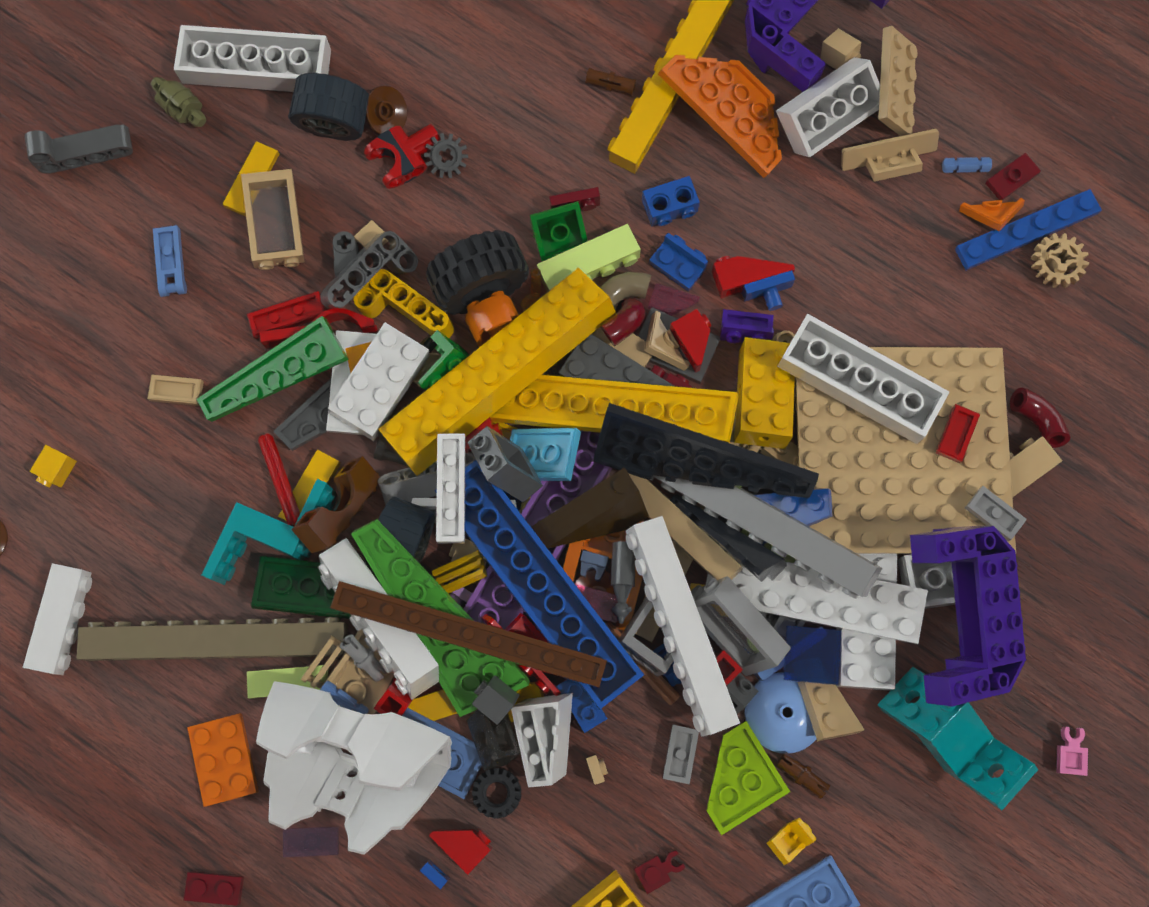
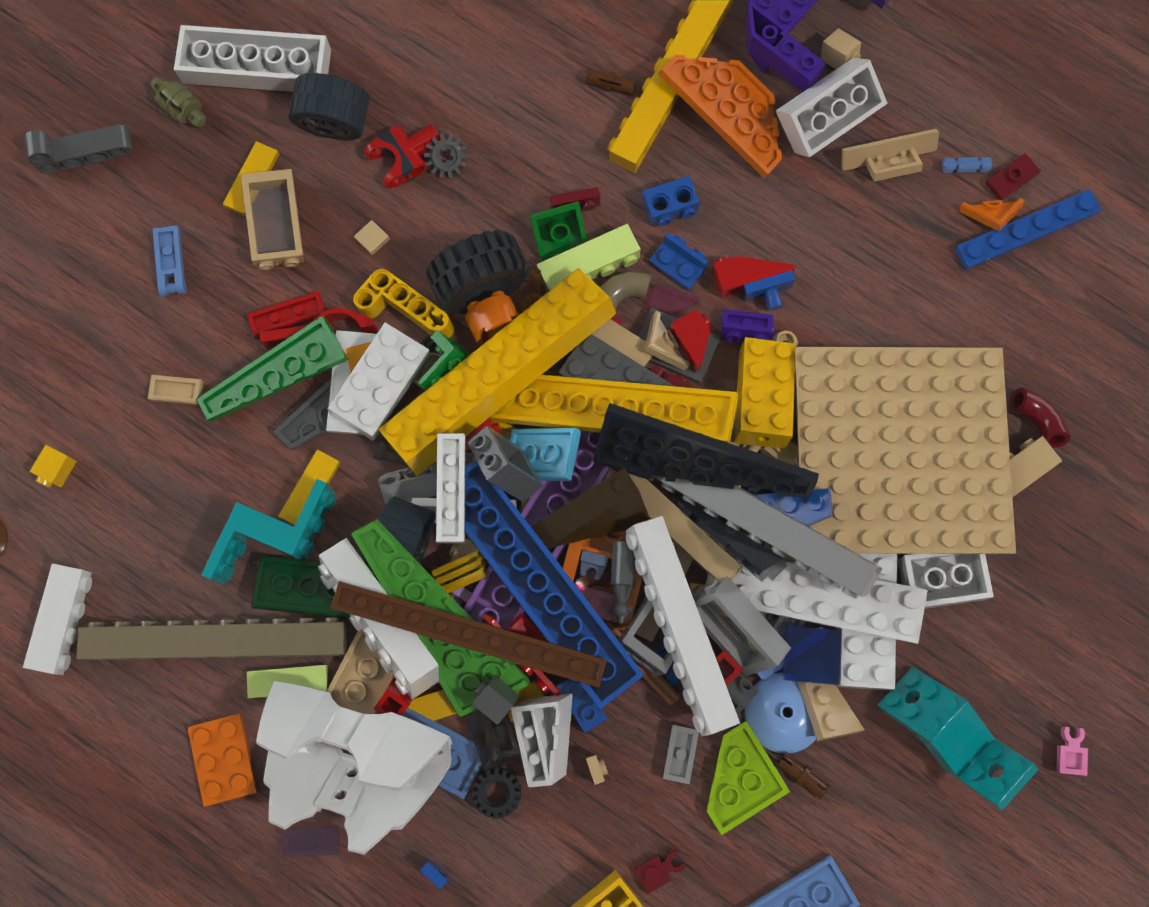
dark red plate [183,871,244,906] -> none
red axle [258,434,300,527] -> none
reddish brown arch [292,456,380,553] -> none
tan tile [301,635,350,689] -> none
dark grey beam [320,231,418,309] -> none
medium blue axle [320,681,369,714] -> none
dark grey piece [333,231,359,281] -> none
light grey pin [340,634,387,682] -> none
reddish brown dish [366,86,407,134] -> none
red slope [429,829,492,875] -> none
dark red cylinder [600,298,645,347] -> none
yellow bracket [767,818,816,865] -> none
white brick [777,314,950,444] -> none
tan plate [878,26,918,136] -> none
dark purple wedge [910,526,1026,707] -> none
red tile [935,404,980,463] -> none
light grey plate [965,486,1027,541] -> none
tan gear [1031,233,1089,288] -> none

